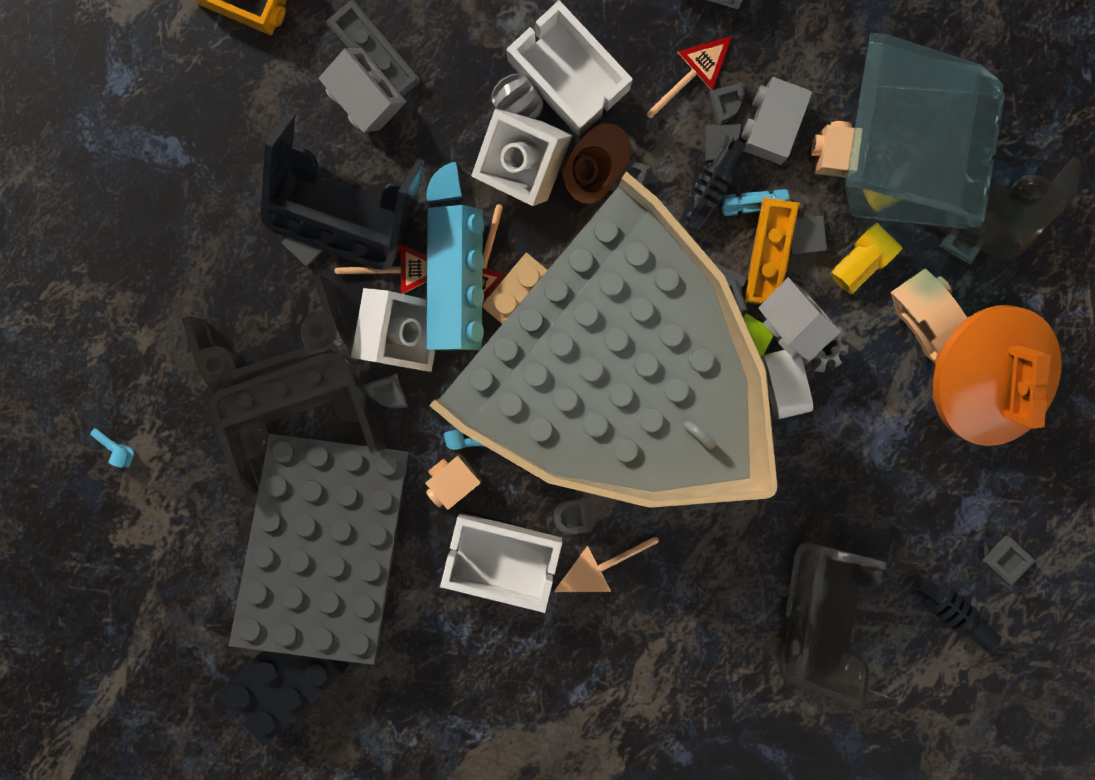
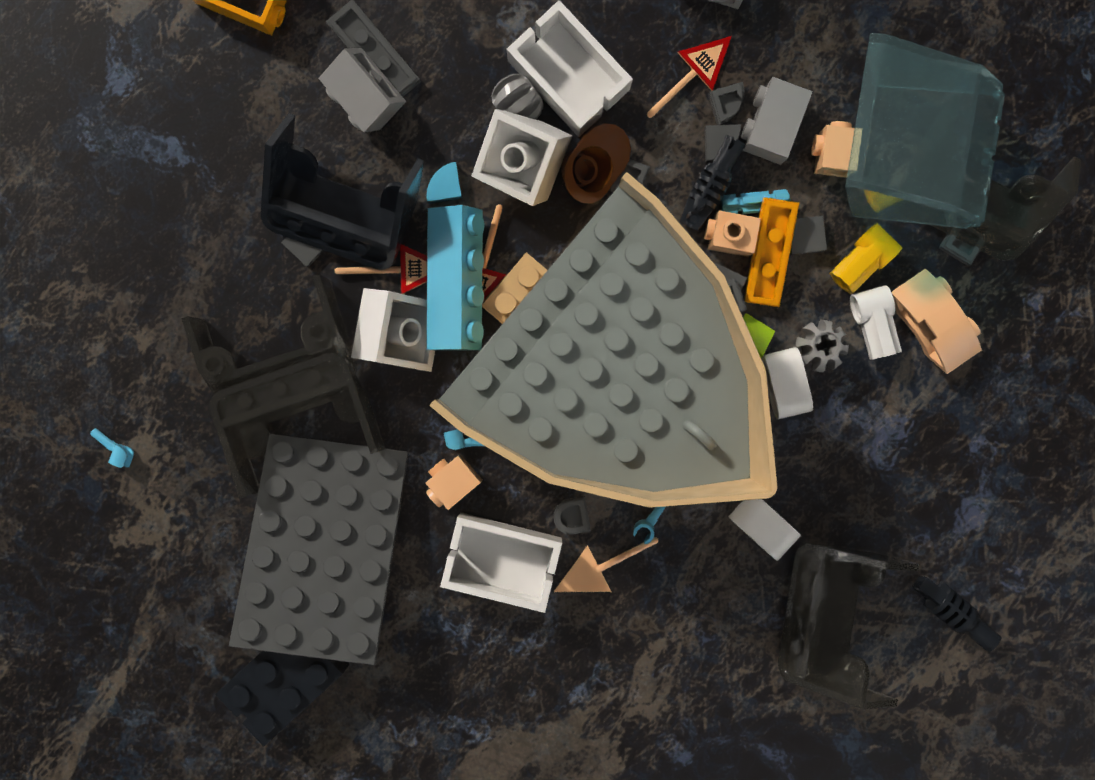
dark grey tile [363,374,409,408] -> none
light grey brick [758,277,841,362] -> none
orange bracket [933,305,1062,446] -> none
dark grey tile [982,536,1035,586] -> none
none -> medium azure hand [633,506,666,544]
none -> light nougat brick [704,210,761,257]
none -> white beam [728,499,801,561]
none -> white piece [850,285,902,360]

